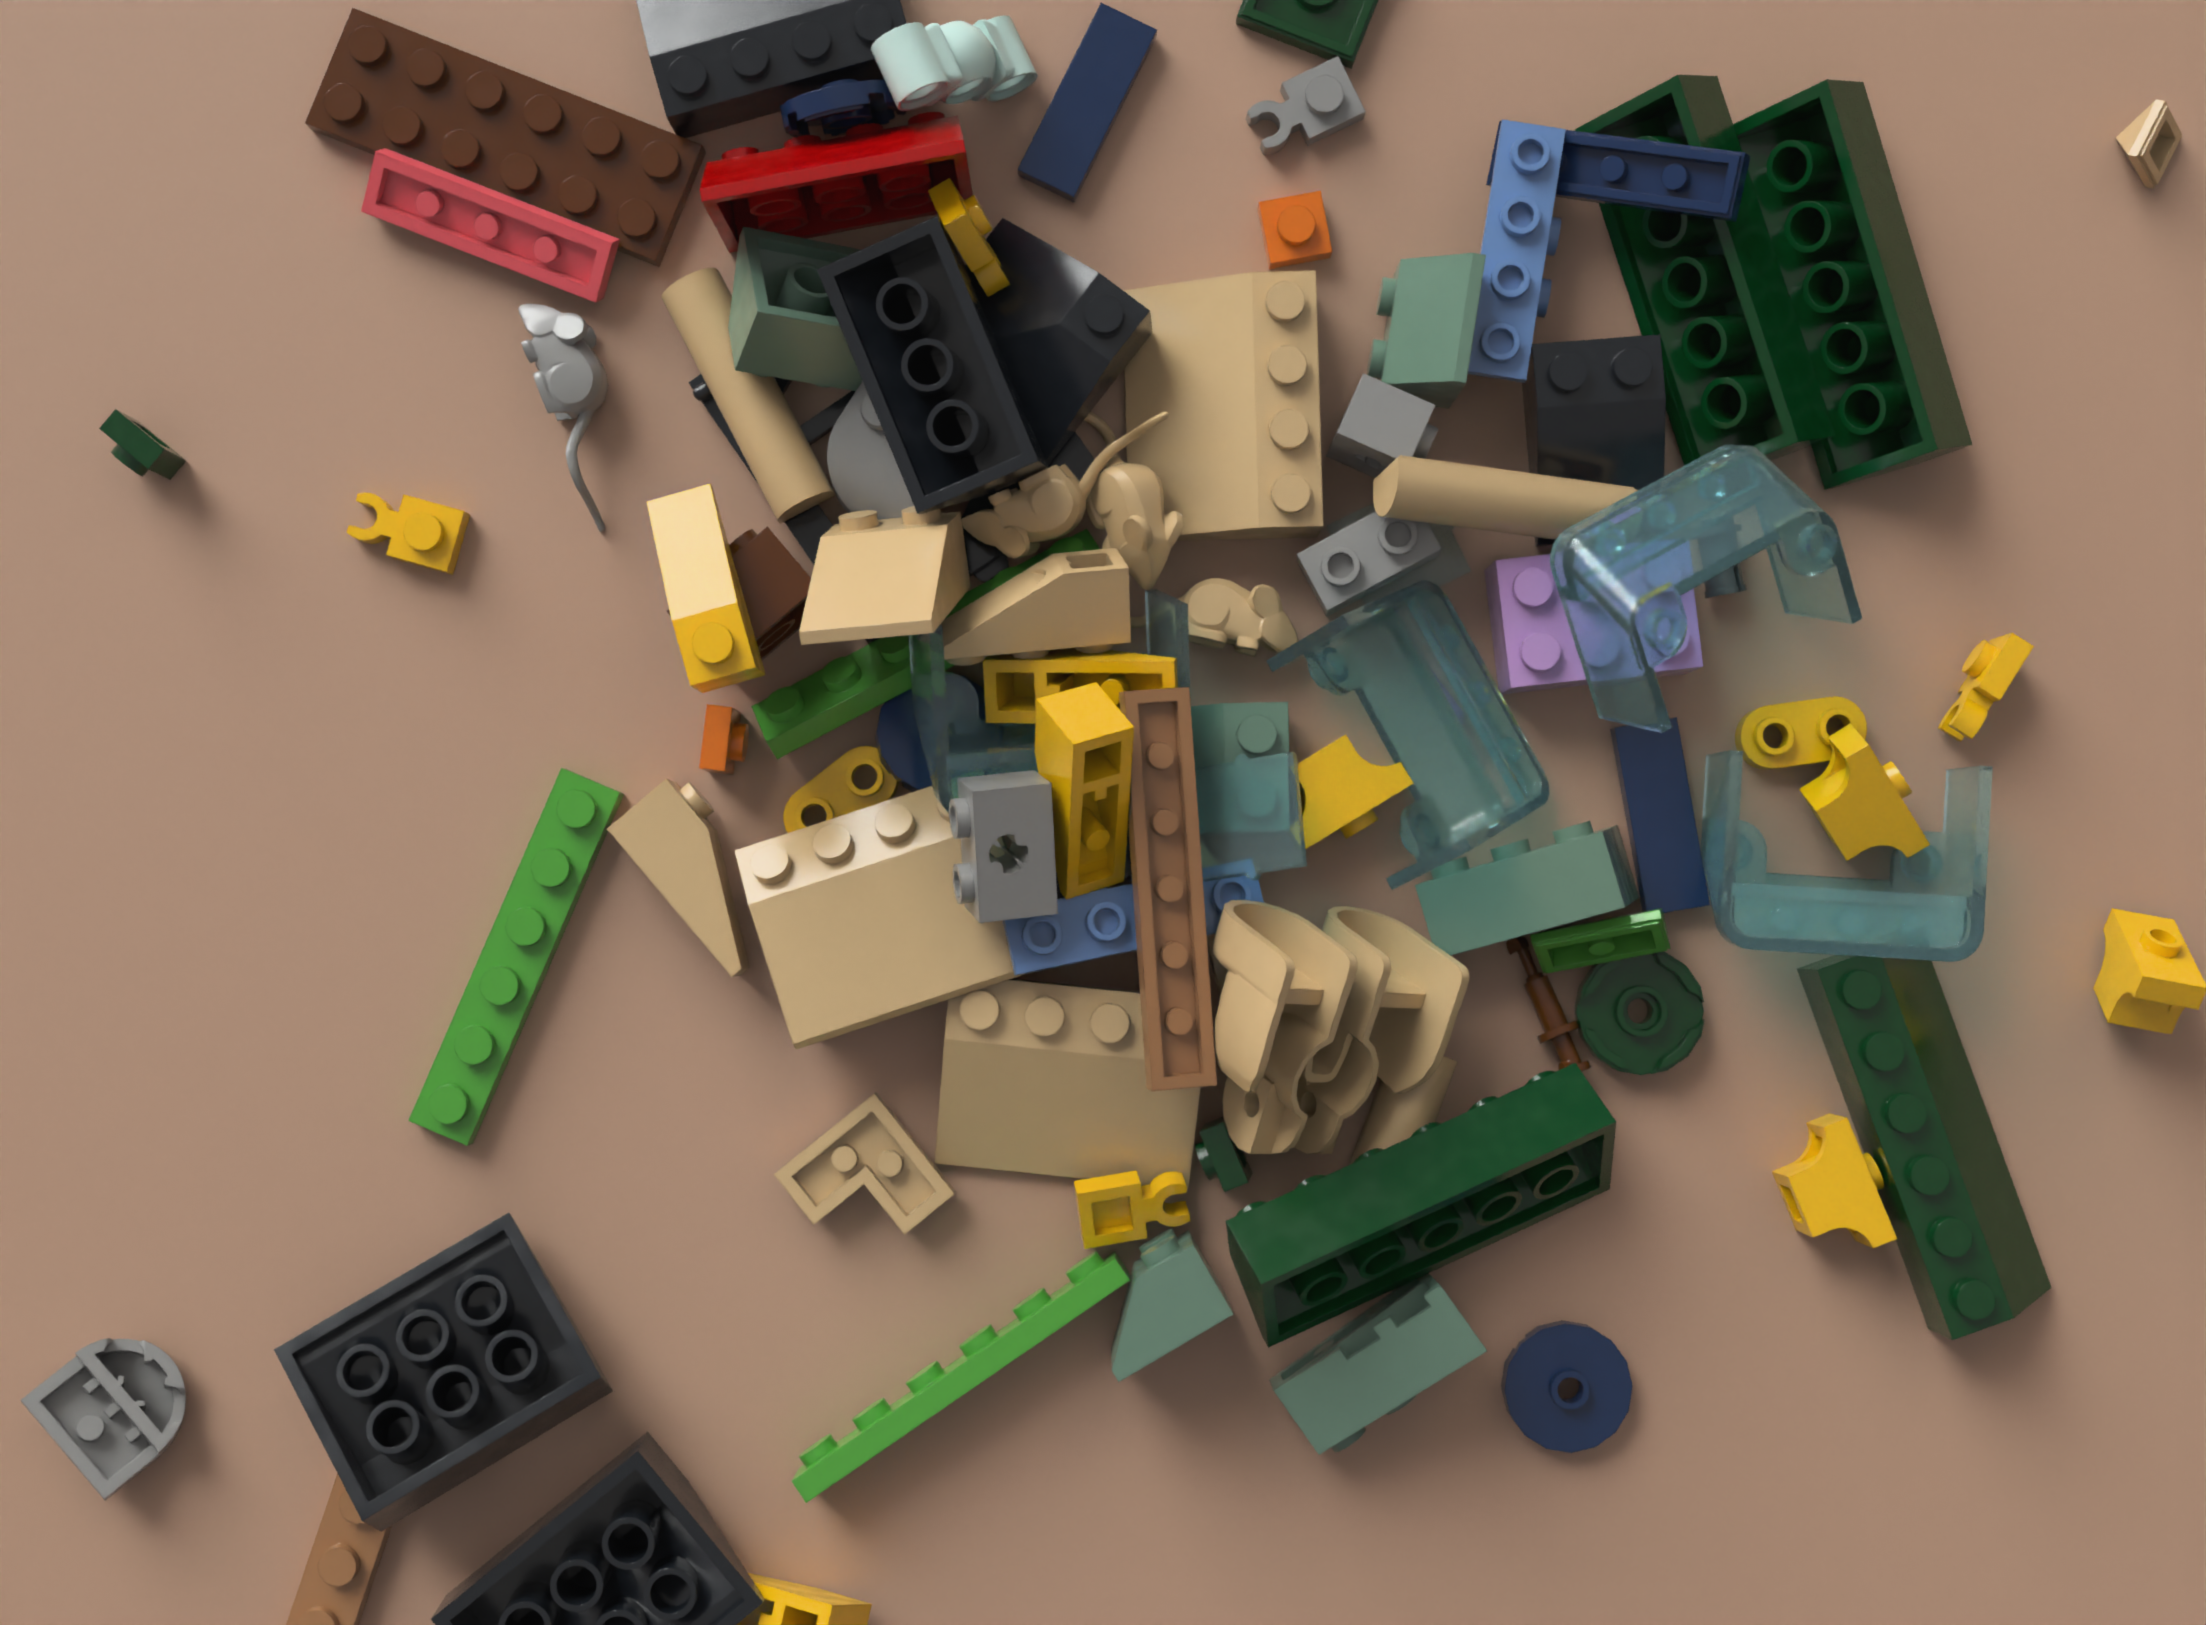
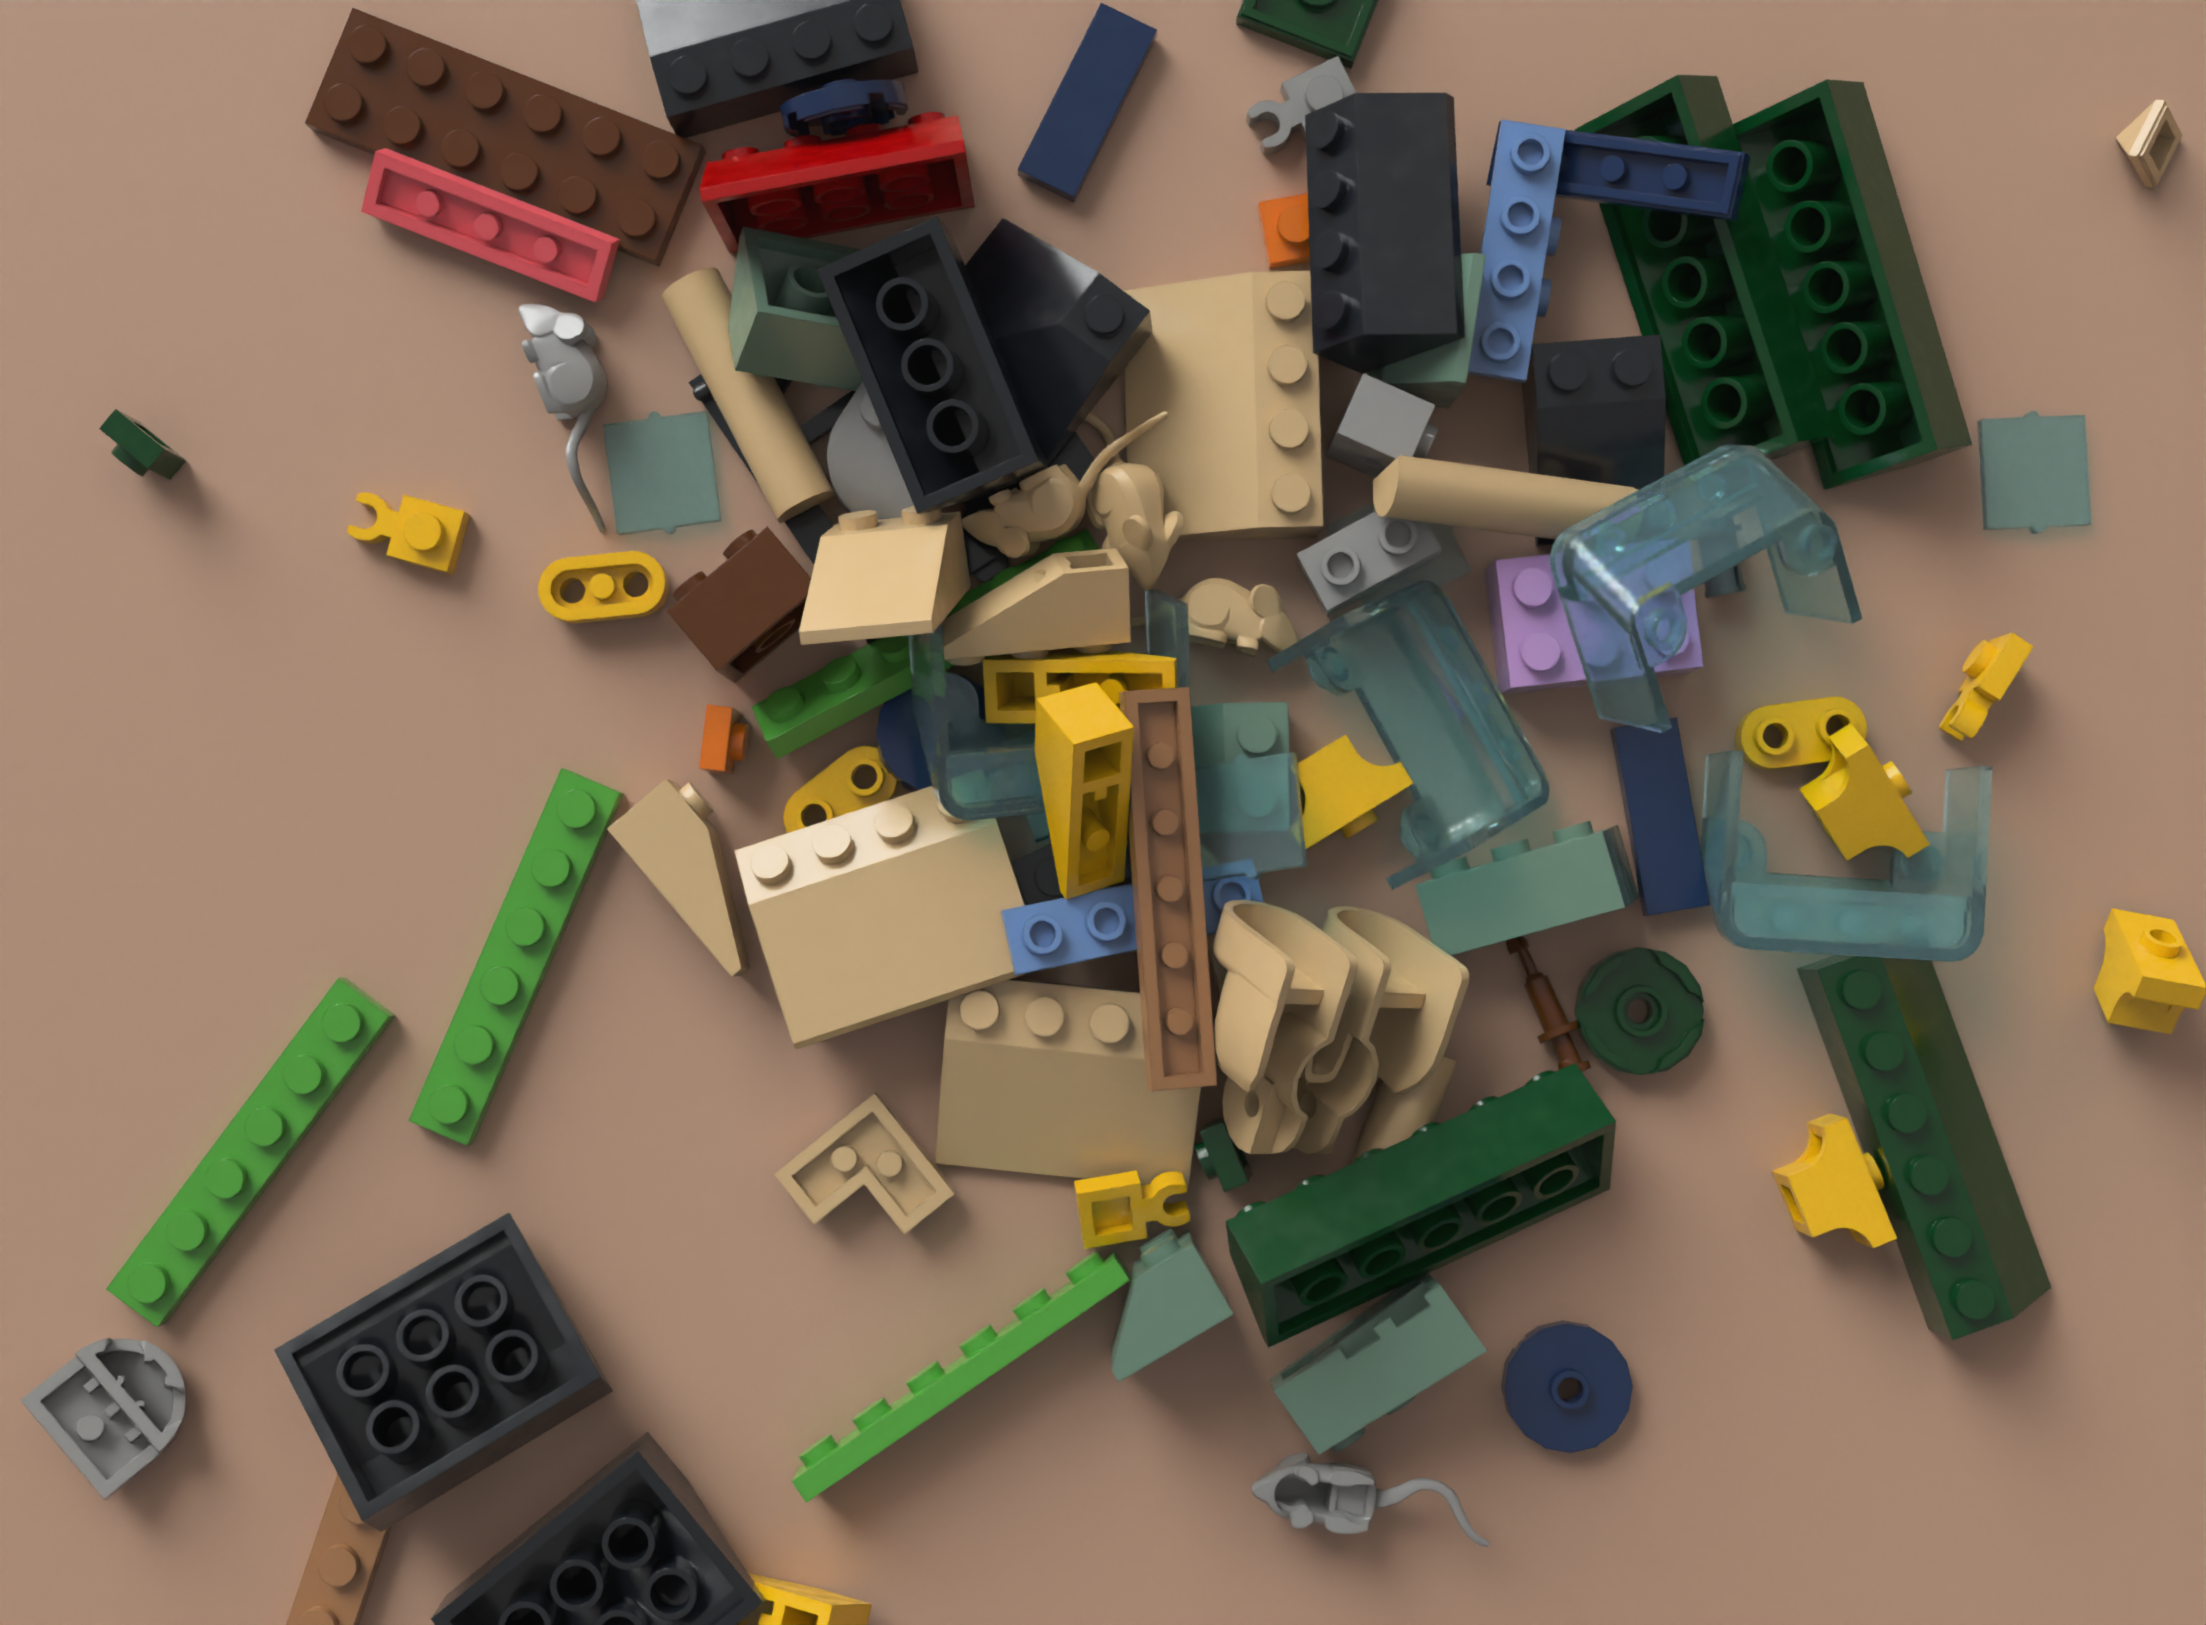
yellow slope [647,484,766,693] -> none
light aqua piece [871,15,1038,111] -> none
yellow plate [928,178,1010,297] -> none
light grey brick [949,770,1058,923] -> none
bright green slope [1531,908,1671,974] -> none
none -> bright green plate [106,978,396,1327]
none -> yellow plate [538,551,669,624]
none -> clear light blue piece [603,411,722,535]
none -> light grey animal [1251,1452,1489,1547]
none -> black slope [1305,93,1465,374]
none -> clear light blue piece [1977,411,2091,534]

